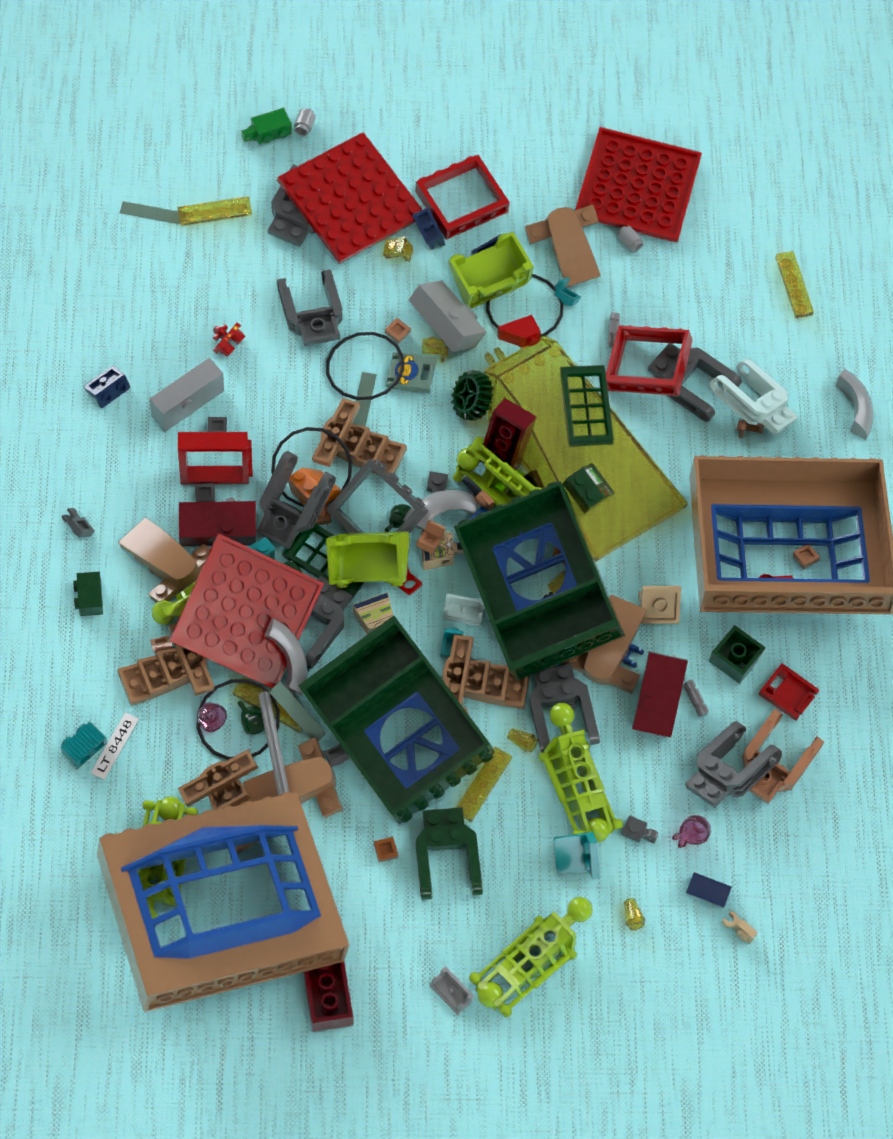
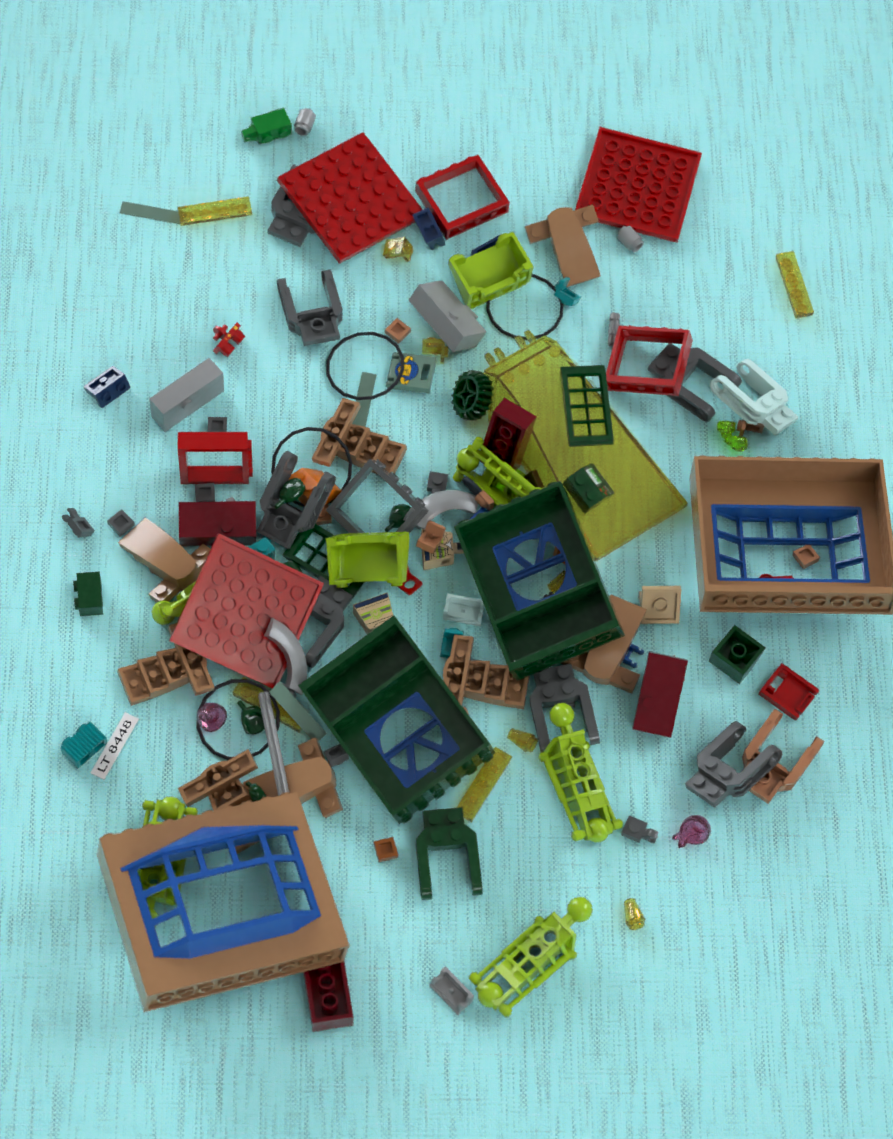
nougat plate [150,635,173,654] -> none
red slope [497,314,541,348] -> none
teal bracket [554,832,600,880] -> none
light grey axle [684,680,709,717] -> none
dark blue hinge [686,872,732,908] -> none
tan plate [722,911,758,944] -> none
light grey brick [835,369,873,440] -> none
none -> dark grey plate [107,509,135,537]
none -> dark green piece [246,781,267,802]
none -> dark green piece [274,478,306,509]
none -> clear neon green arm [717,421,748,452]

